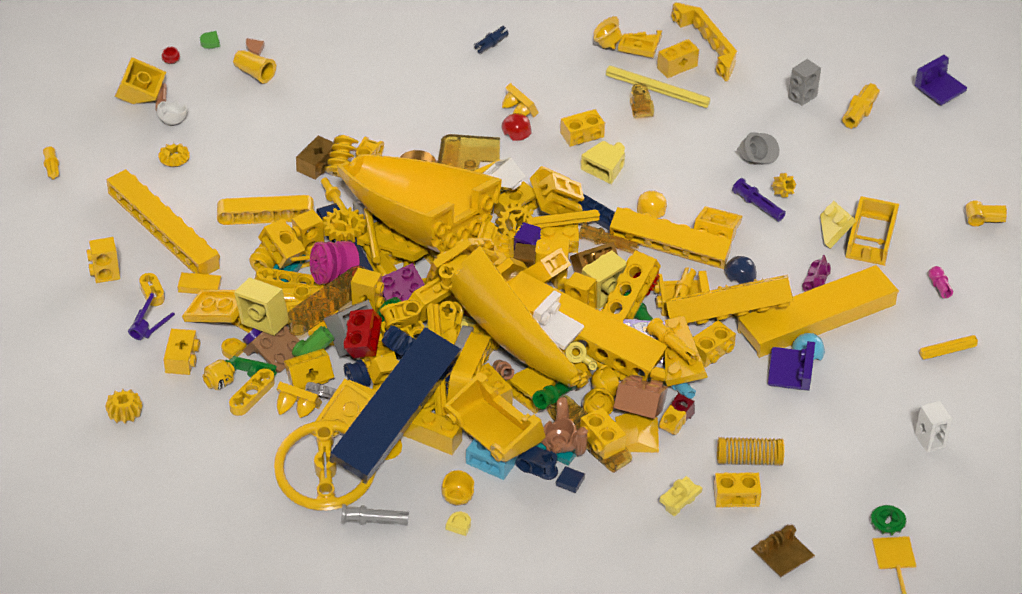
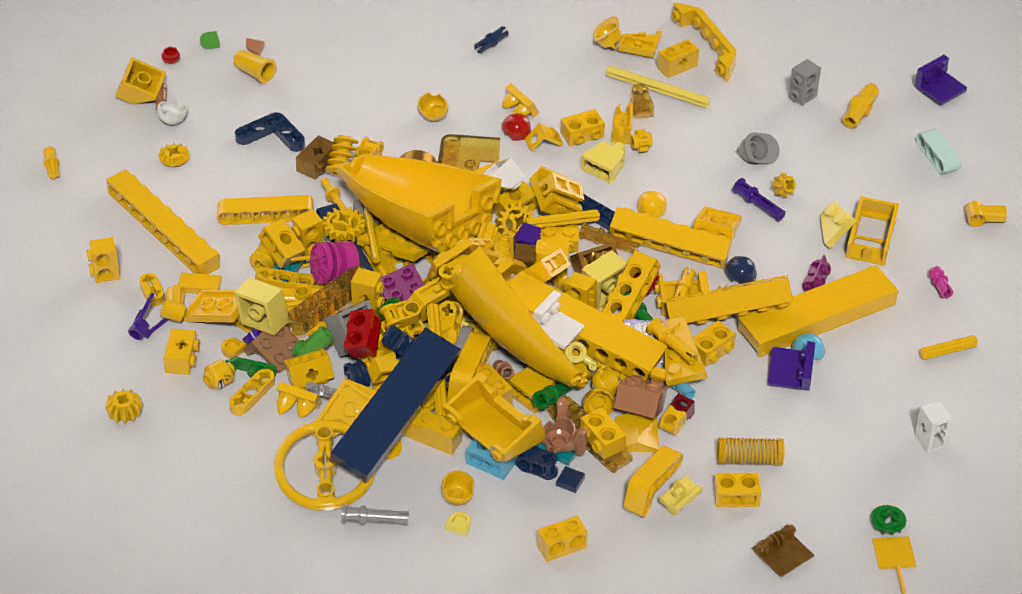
none -> yellow piece [160,285,186,323]
none -> dark blue beam [235,112,305,152]
none -> yellow hair [418,92,449,121]
none -> yellow bracket [525,123,563,151]
none -> yellow brick [537,515,588,562]
none -> yellow hinge [611,103,633,144]
none -> yellow beam [623,445,684,517]
none -> yellow gear [630,129,653,153]
none -> light aqua beam [916,129,961,174]

